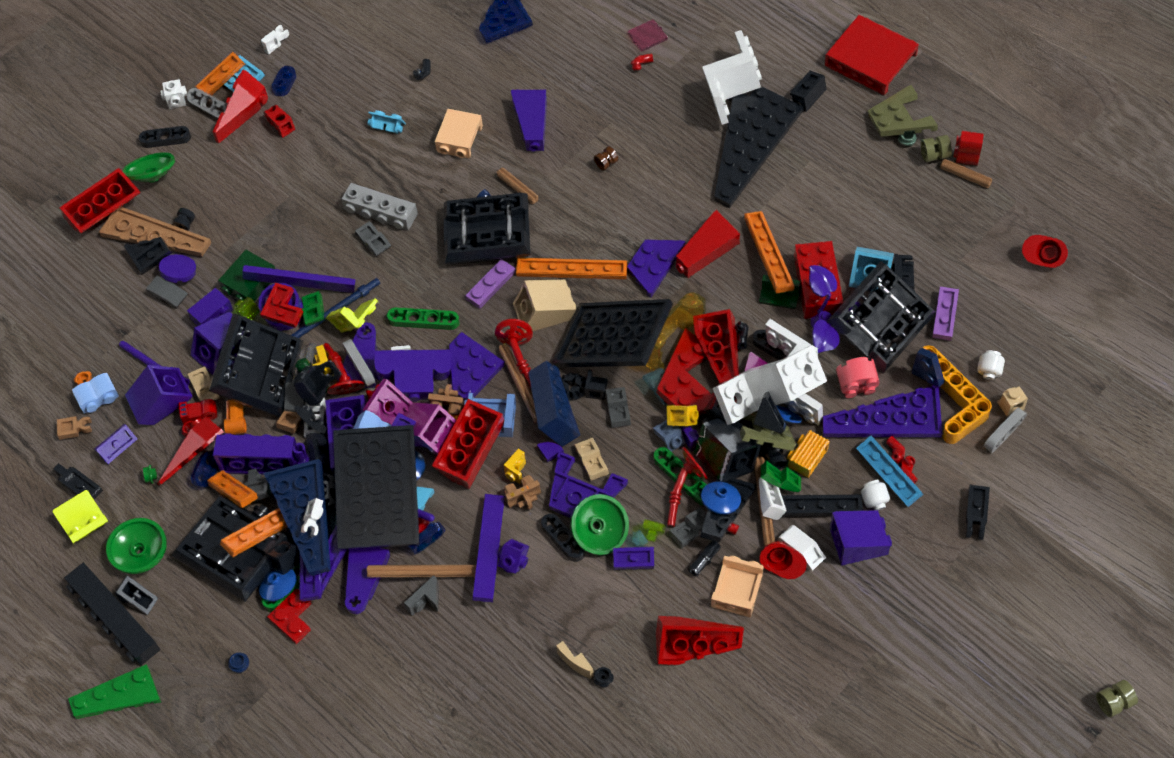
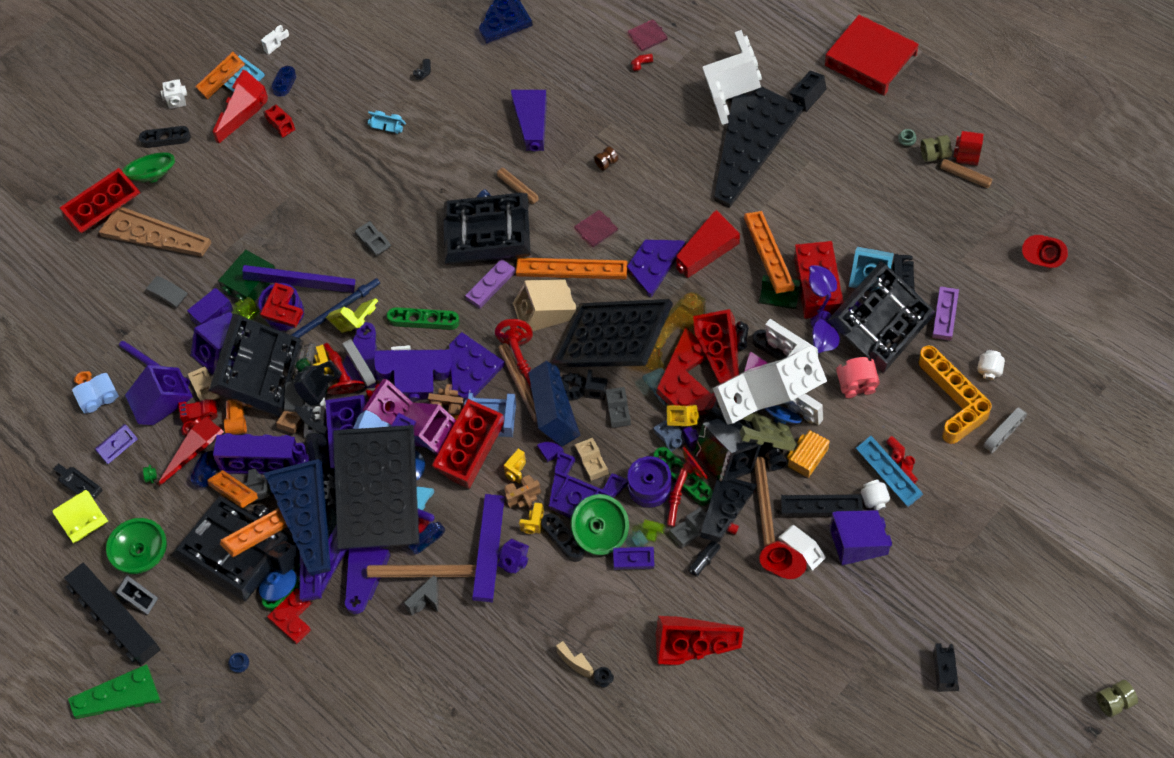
medium nougat plate [57,416,92,440] -> none
black wing [124,237,172,274] -> none
dark purple tile [159,254,196,283] -> none
black wheel [172,208,195,231] -> none
light grey beam [187,88,227,118] -> none
white plate [301,498,323,537] -> none
green slope [302,291,324,326] -> none
light grey brick [341,183,418,231] -> none
light nougat panel [435,109,483,159] -> none
blue dish [701,482,741,514] -> none
light nougat panel [711,556,764,618] -> none
black slope [754,391,787,433] -> none
white slope [759,477,786,520] -> none
green slope [761,461,801,492] -> none
dark purple wing [822,384,942,437] -> none
olive wing [868,85,938,137] -> none
dark blue wing [912,348,945,387] -> none
black hinge [966,484,990,540] -> none
tan brick [997,386,1028,417] -> none
none -> yellow bracket [519,503,544,534]
none -> clear pink piece [574,210,618,247]
none -> dark purple wheel [627,456,671,508]
none -> black hinge [933,643,959,692]

